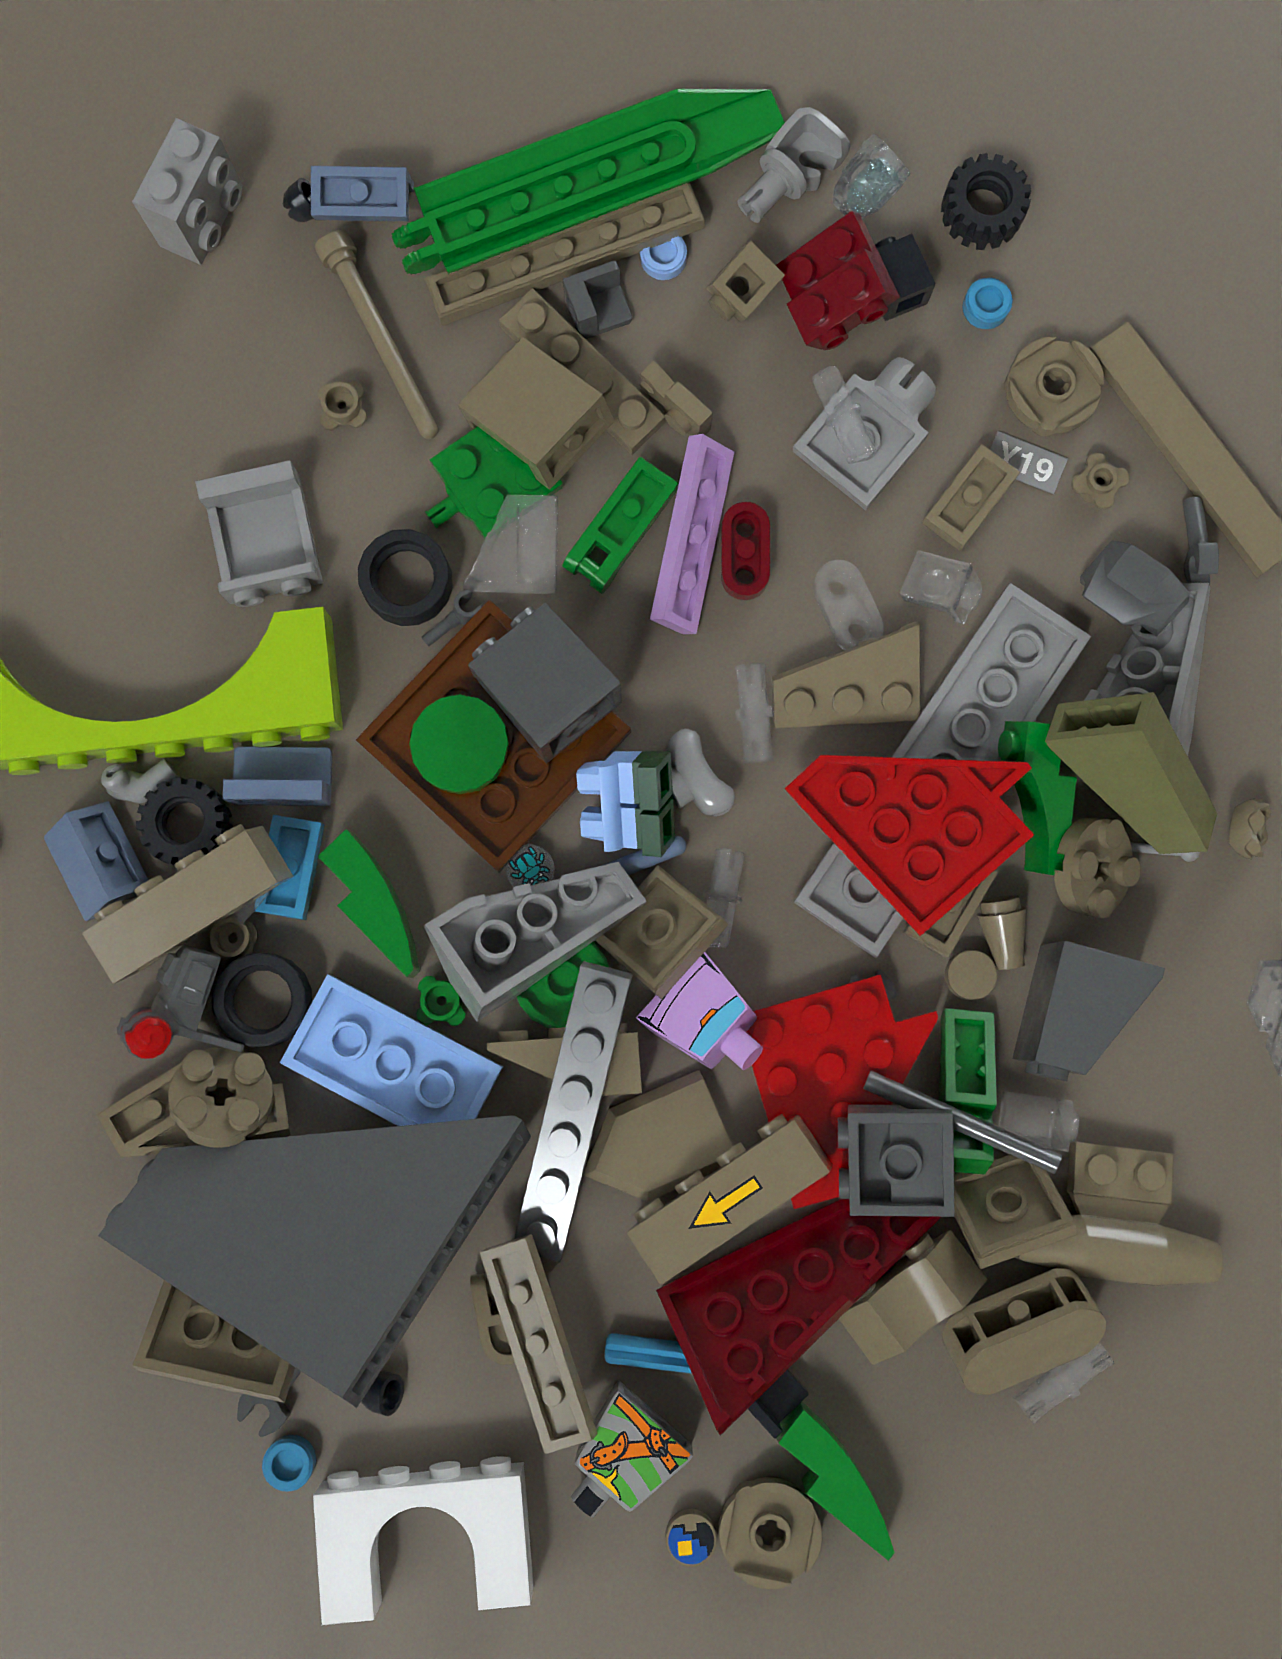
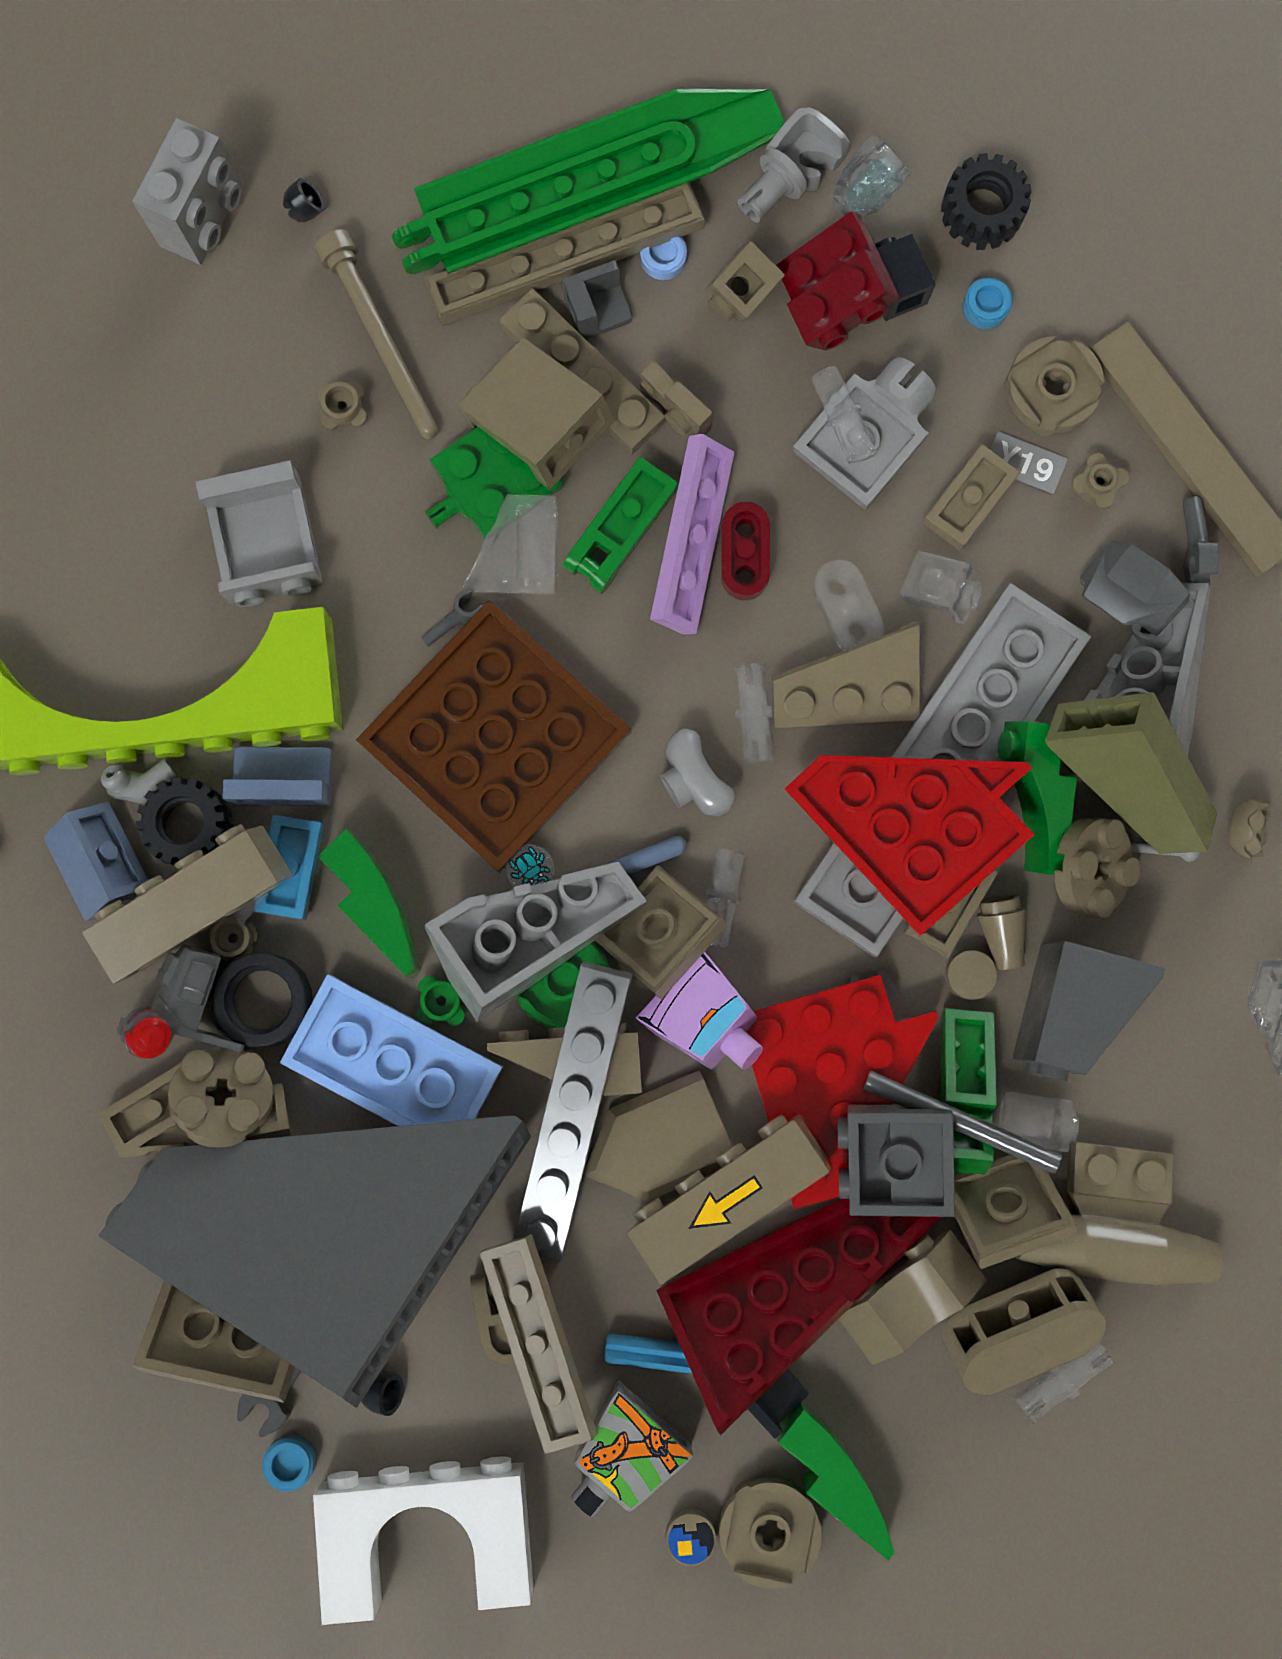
sand blue panel [311,166,414,222] -> none
black tyre [358,529,453,626] -> none
green tile [409,694,509,794] -> none
dark grey slope [468,602,622,764] -> none
hips [576,751,675,857] -> none

